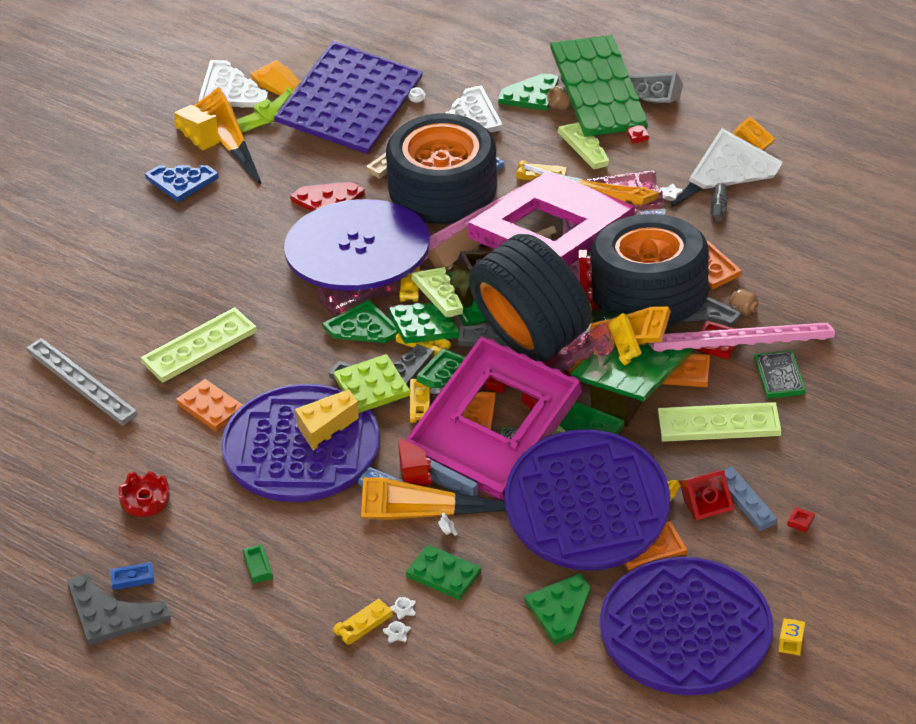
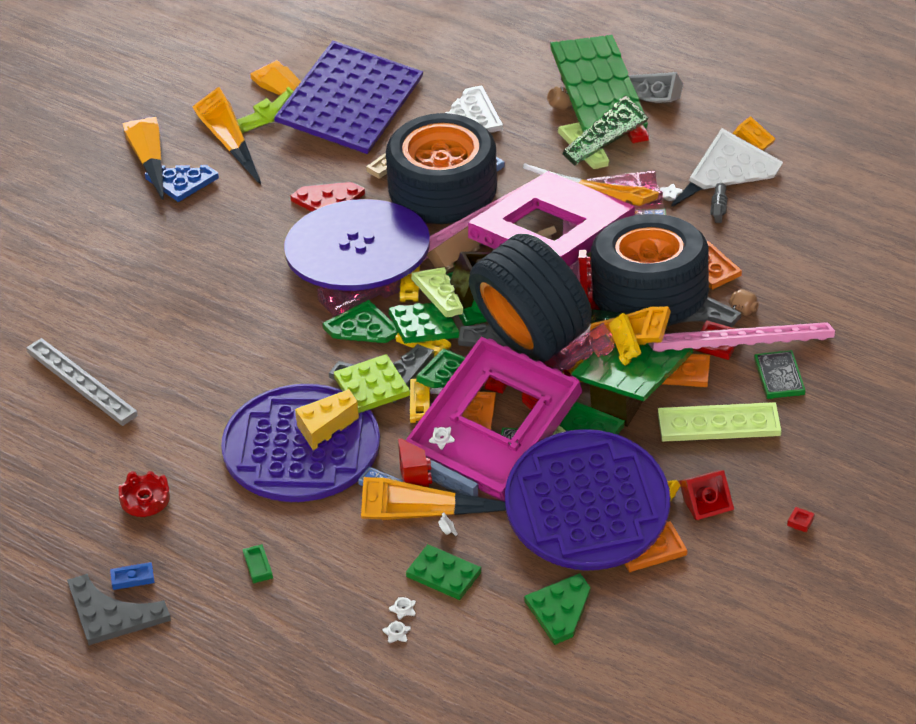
yellowish green plate [141,307,257,383] -> none
yellow wedge [174,105,220,151] -> none
orange plate [176,379,243,432] -> none
white plate [199,60,268,108] -> none
yellow plate [333,599,393,645] -> none
white plate [408,88,425,103] -> none
plate [498,73,559,111] -> none
yellow plate [515,161,566,181] -> none
dark purple plate [600,557,773,695] -> none
sand blue plate [724,466,778,531] -> none
yellow brick [778,618,805,655] -> none
none -> light orange plate [123,117,164,200]
none -> white plate [429,427,454,450]
none -> clear green wing [563,95,649,166]

